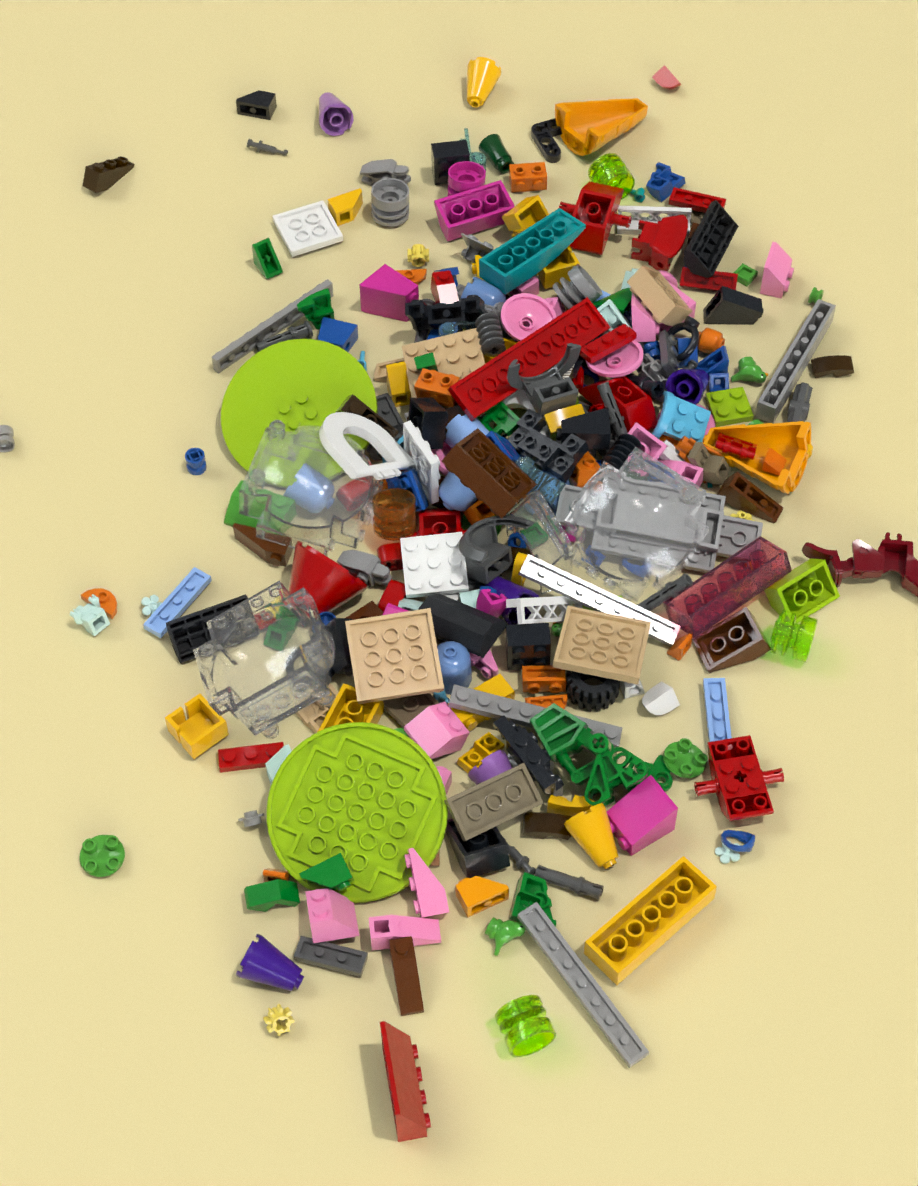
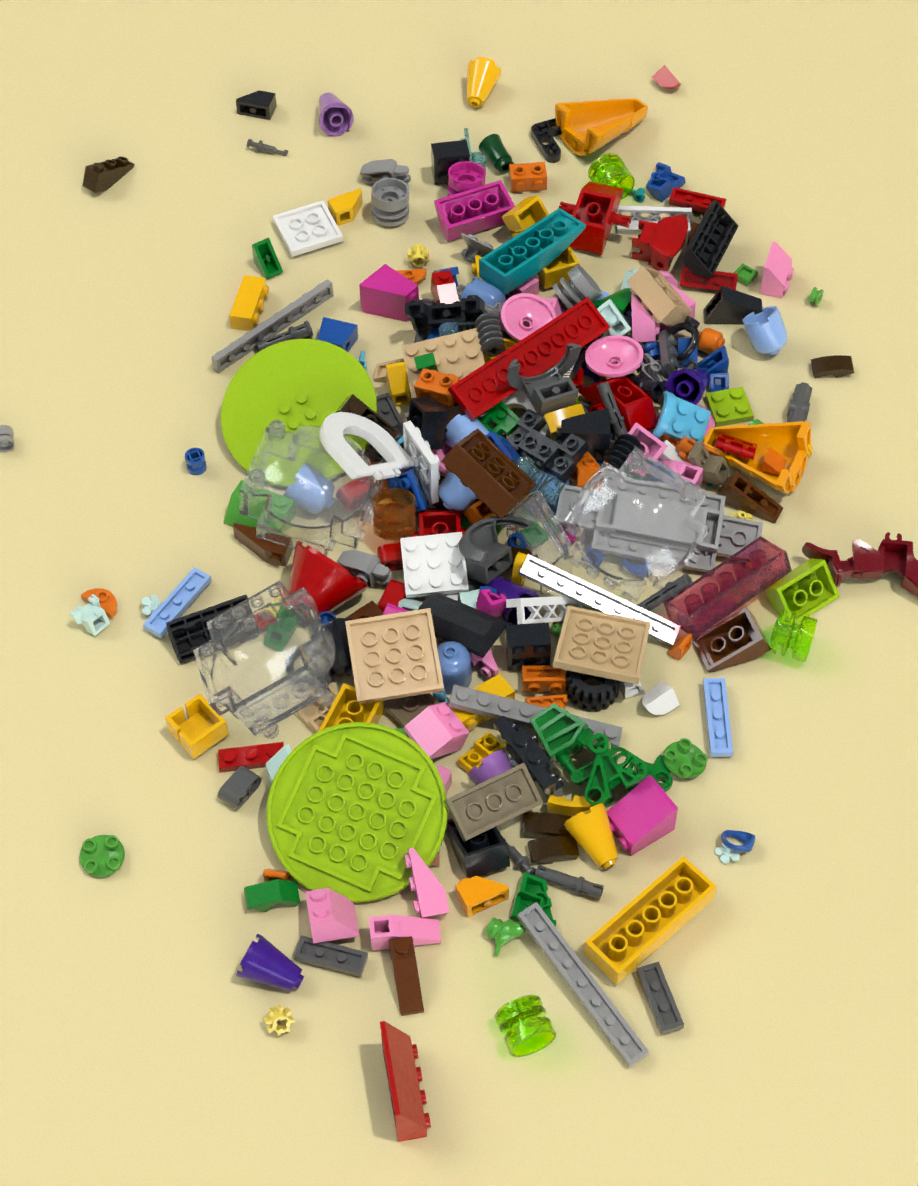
light grey plate [238,810,264,827] -> none
green slope [297,288,334,329] -> none
green slope [299,853,354,891] -> none
red plate [579,324,637,364] -> none
red slope [694,735,784,821] -> none
bright green animal [731,357,768,383] -> none
light grey brick [755,299,836,424] -> none
none -> dark grey beam [218,766,262,810]
none -> yellow brick [229,275,269,331]
none -> dark brown slope [528,835,580,864]
none -> dark grey plate [636,962,684,1035]
none -> light blue cylinder [743,306,787,355]

